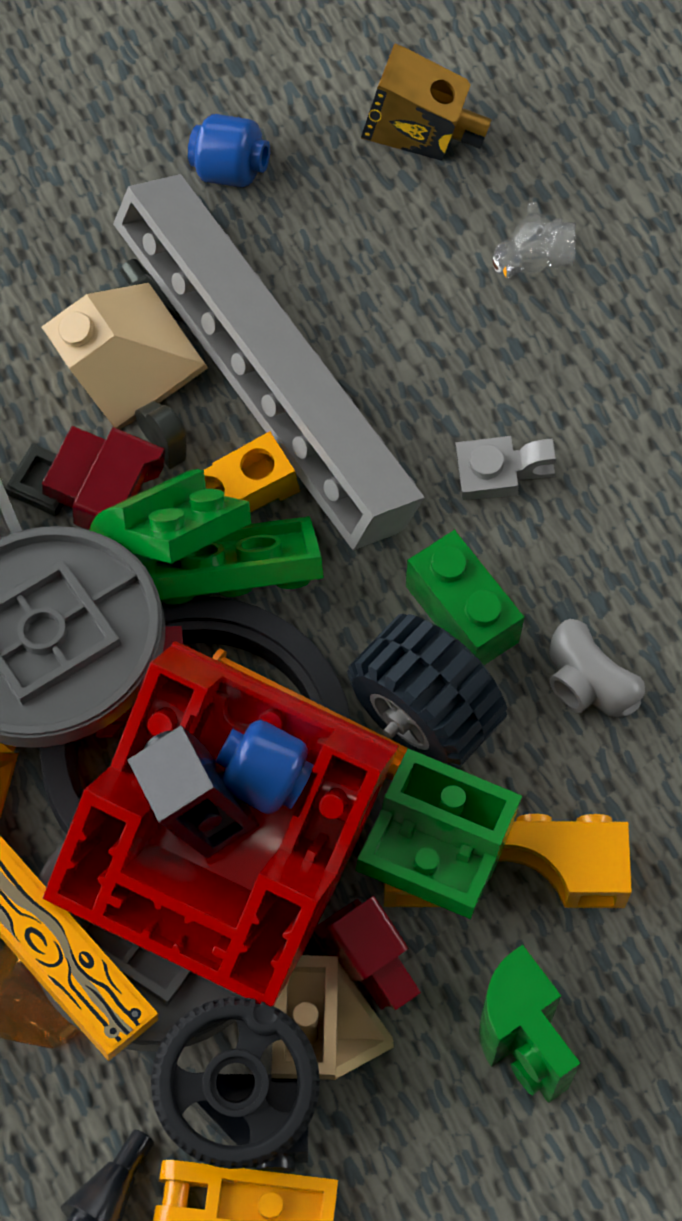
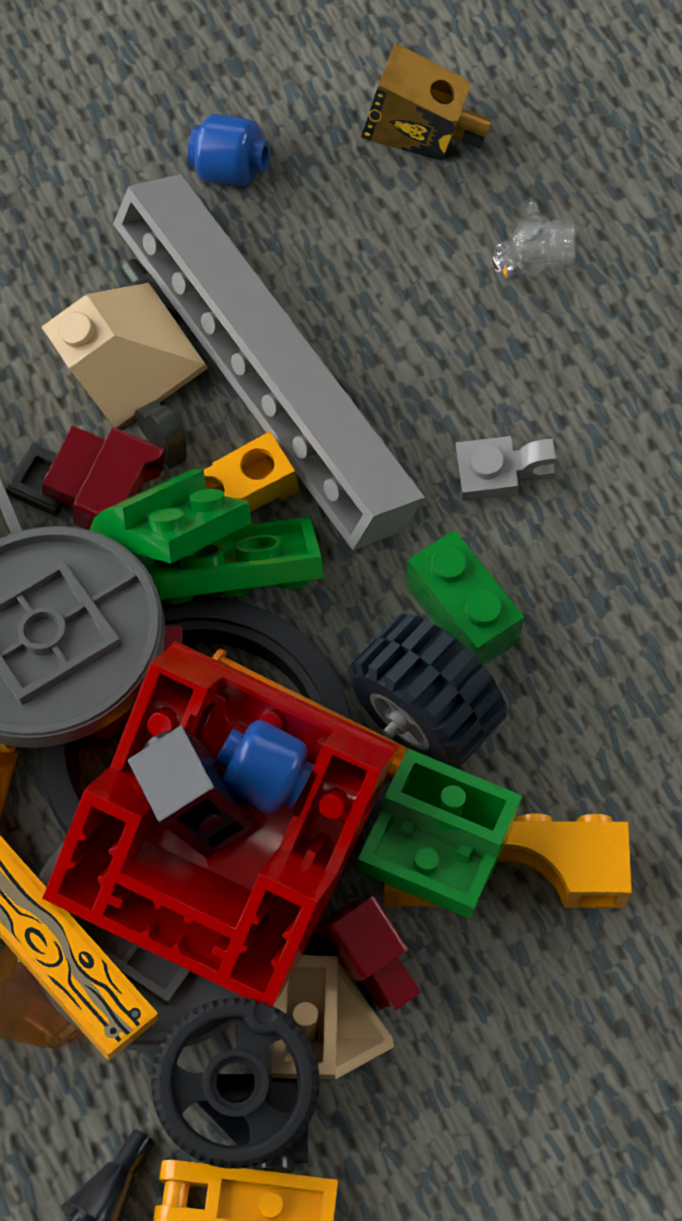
green brick [479,944,580,1103] -> none
light grey piece [549,619,645,718] -> none

